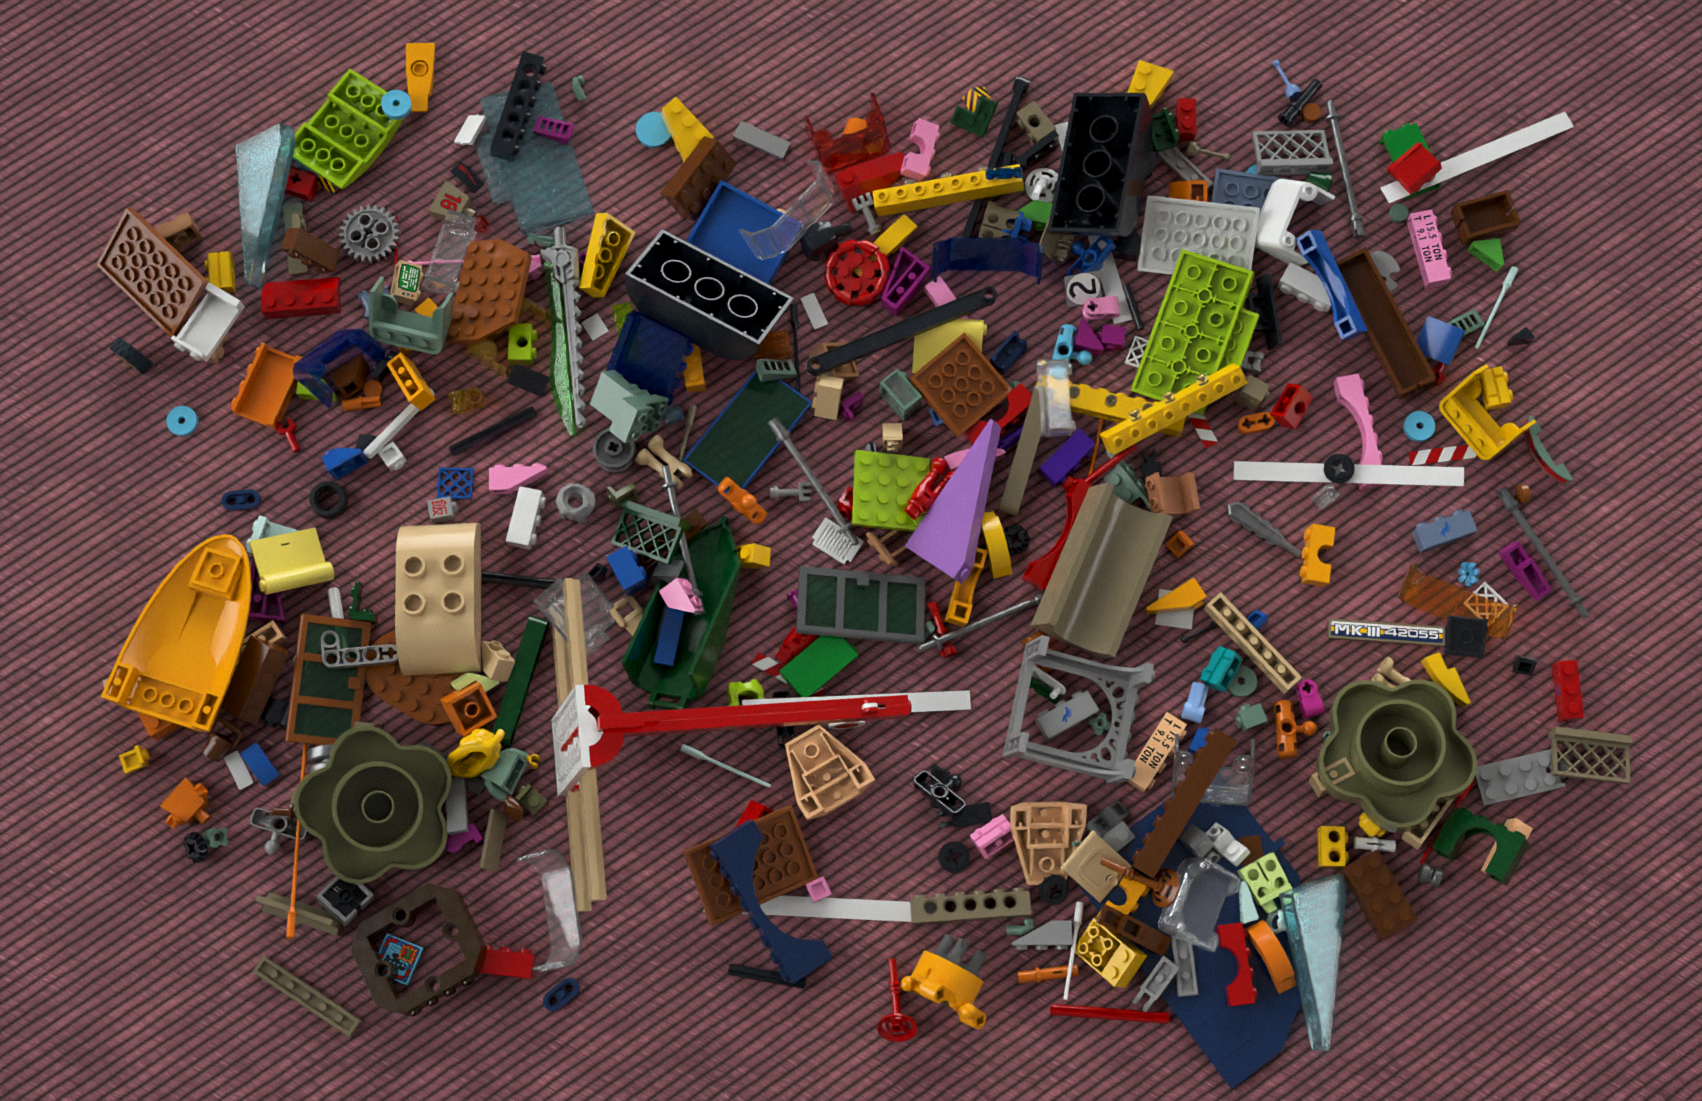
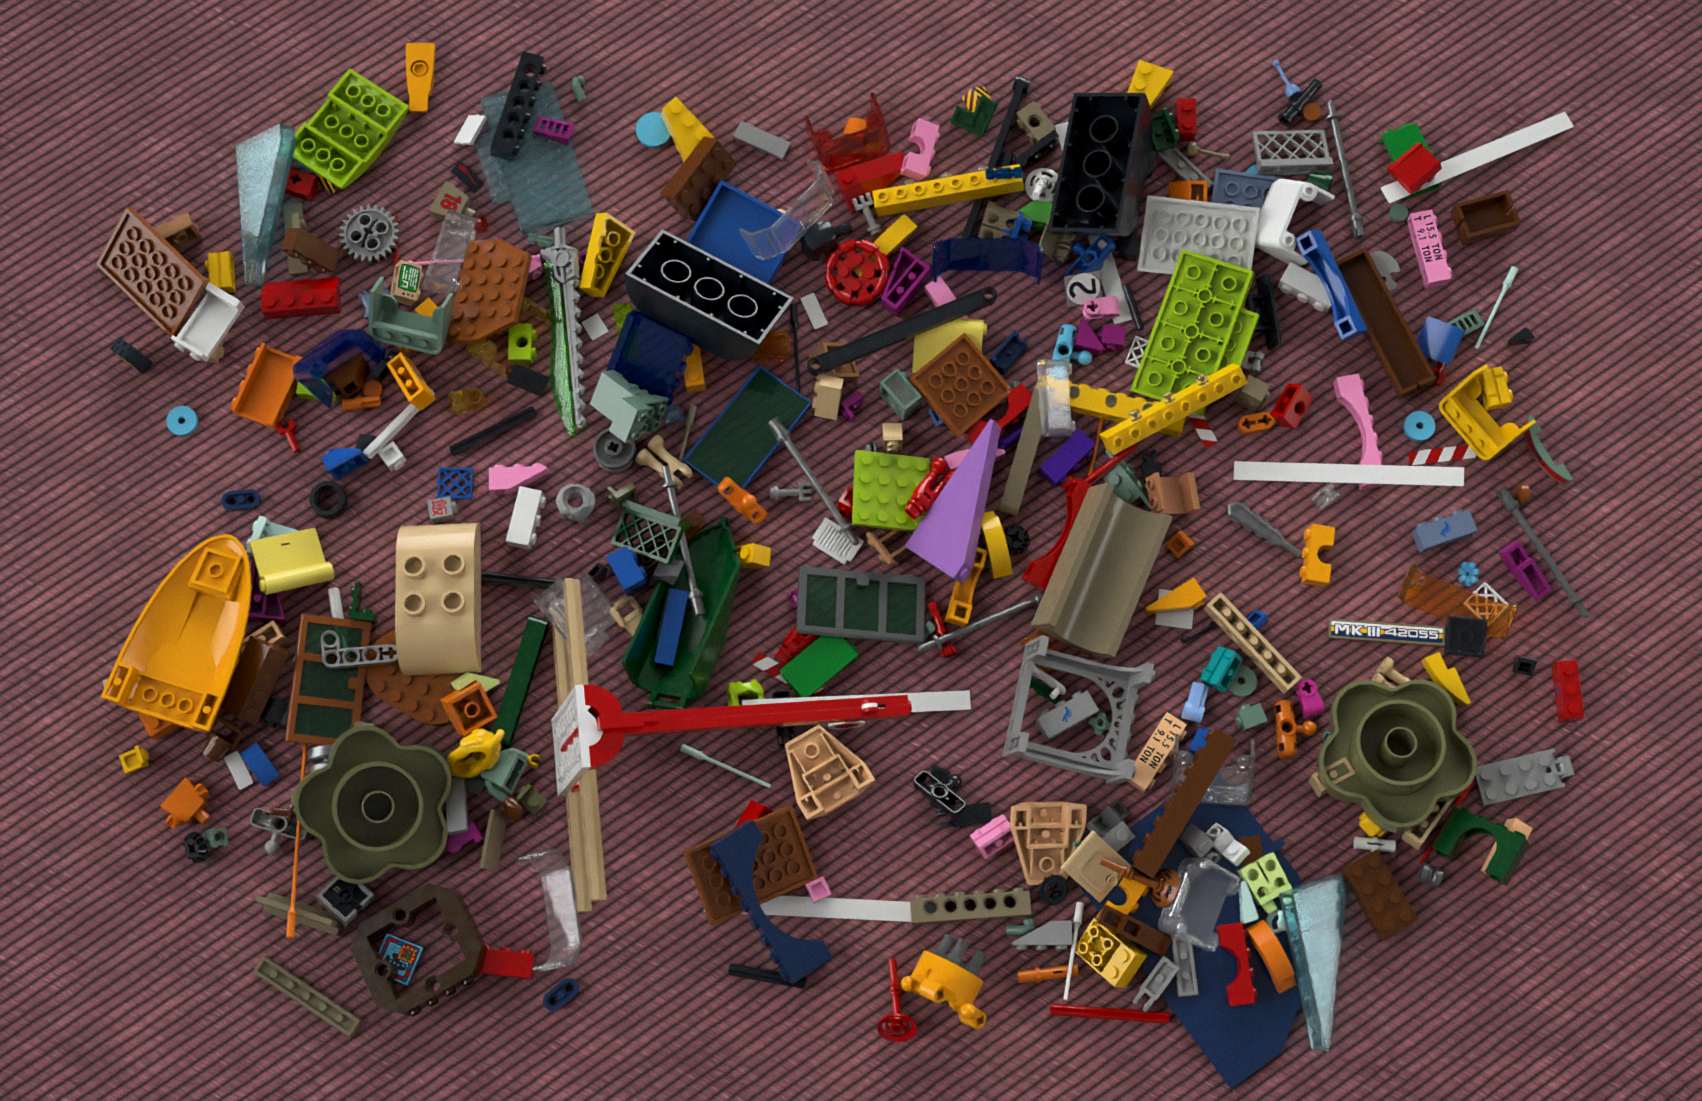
medium azure piece [381,90,412,120] -> none
tan slope [482,640,515,682] -> none
bright pink slope [659,578,704,613] -> none
sand green slope [755,359,797,382] -> none
black gear [938,841,970,873] -> none
yellow brick [1317,826,1349,868] -> none
black gear [1323,454,1355,484] -> none
bright green slope [1467,238,1504,272] -> none
dark tan fence [1548,727,1632,785] -> none

